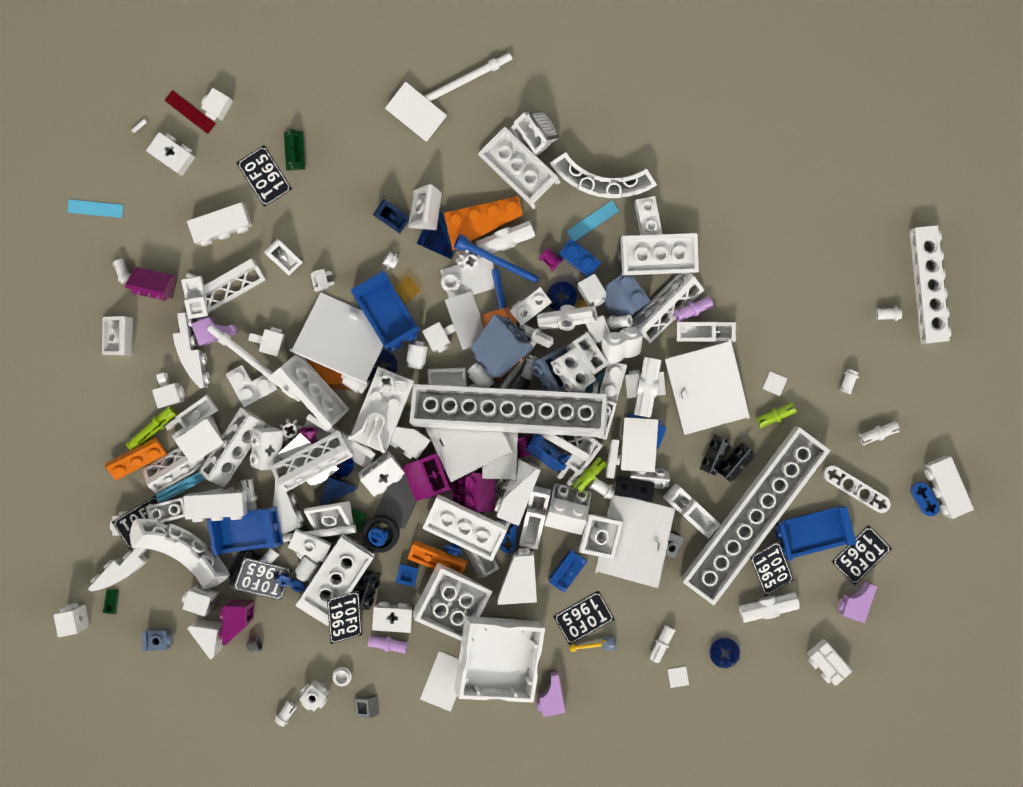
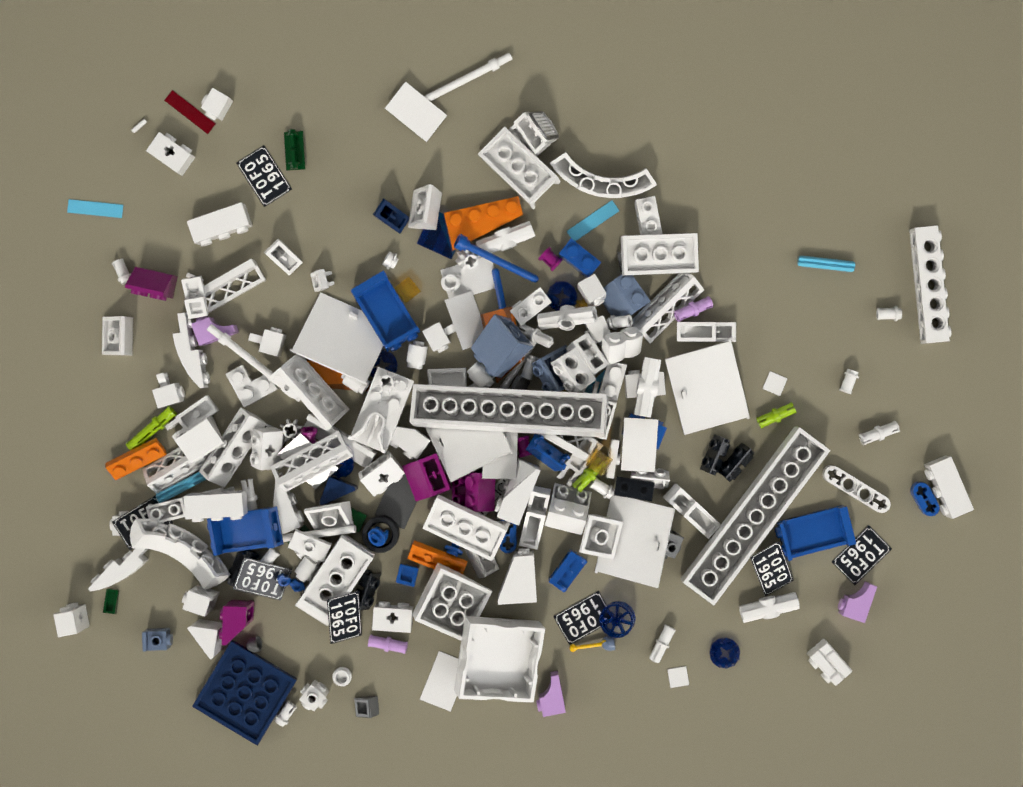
none -> dark blue plate [192,640,297,746]
none -> clear yellow tile [586,449,613,476]
none -> clear blue wheel [599,601,636,638]
none -> medium azure axle [797,255,855,272]

